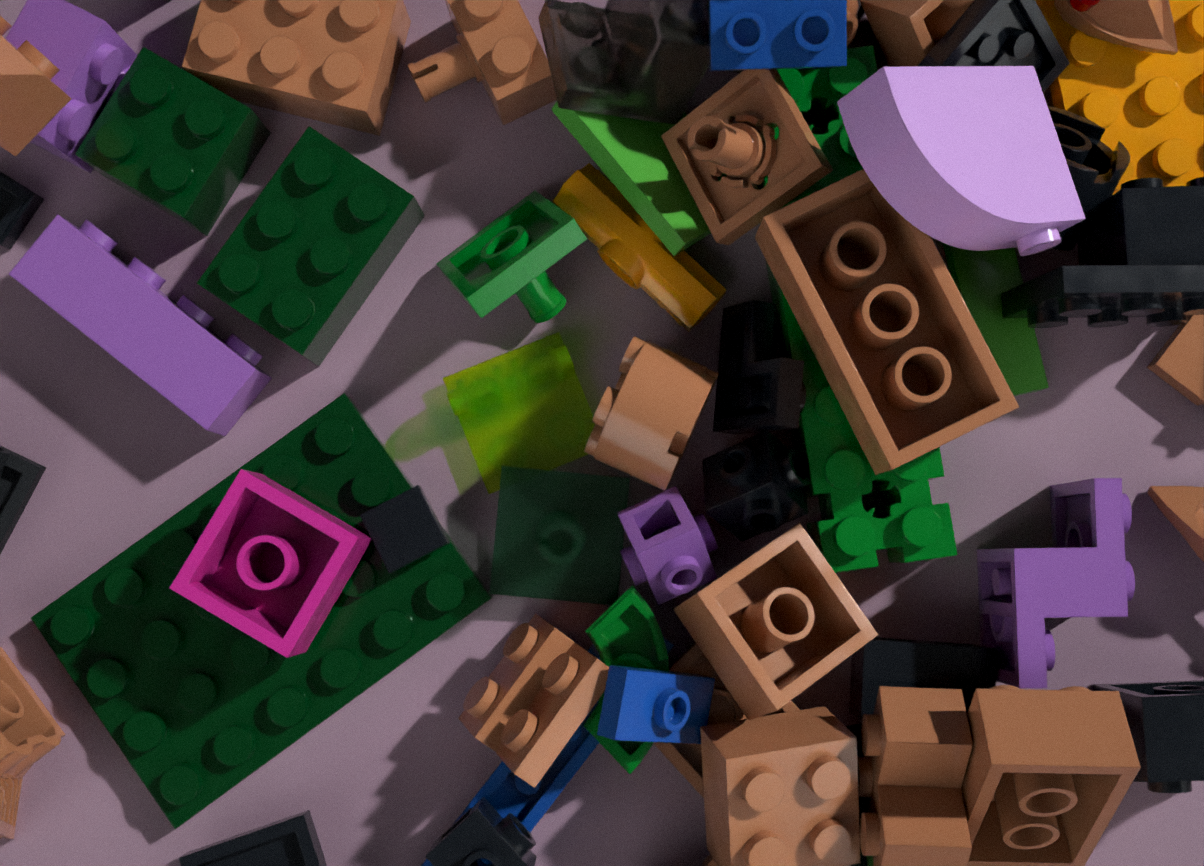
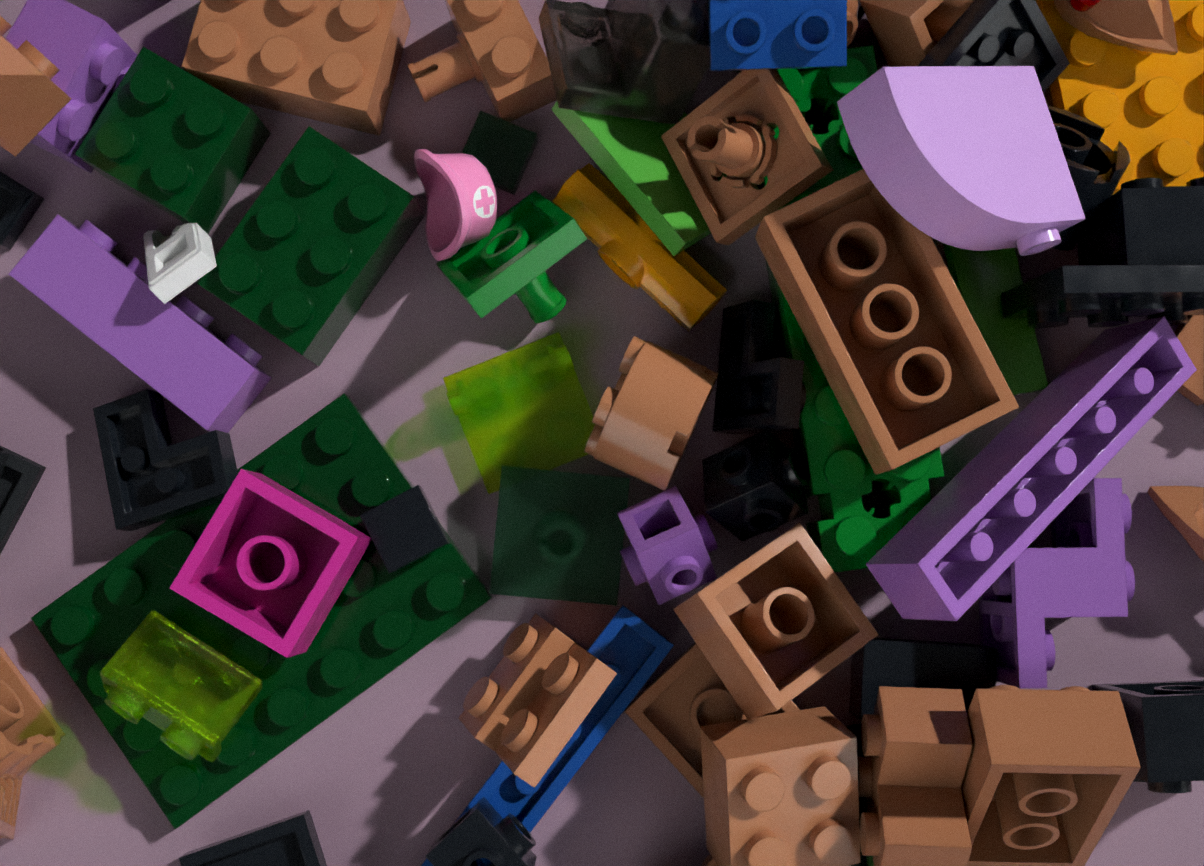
green tile [584,585,669,774] -> none
blue plate [597,665,715,744] -> none
none -> black plate [93,389,238,531]
none -> clear neon green bracket [100,609,262,762]
none -> white tile [143,223,217,304]
none -> bright pink helmet [414,149,497,261]
none -> clear green tile [462,110,538,195]
none -> medium lavender brick [866,316,1197,621]

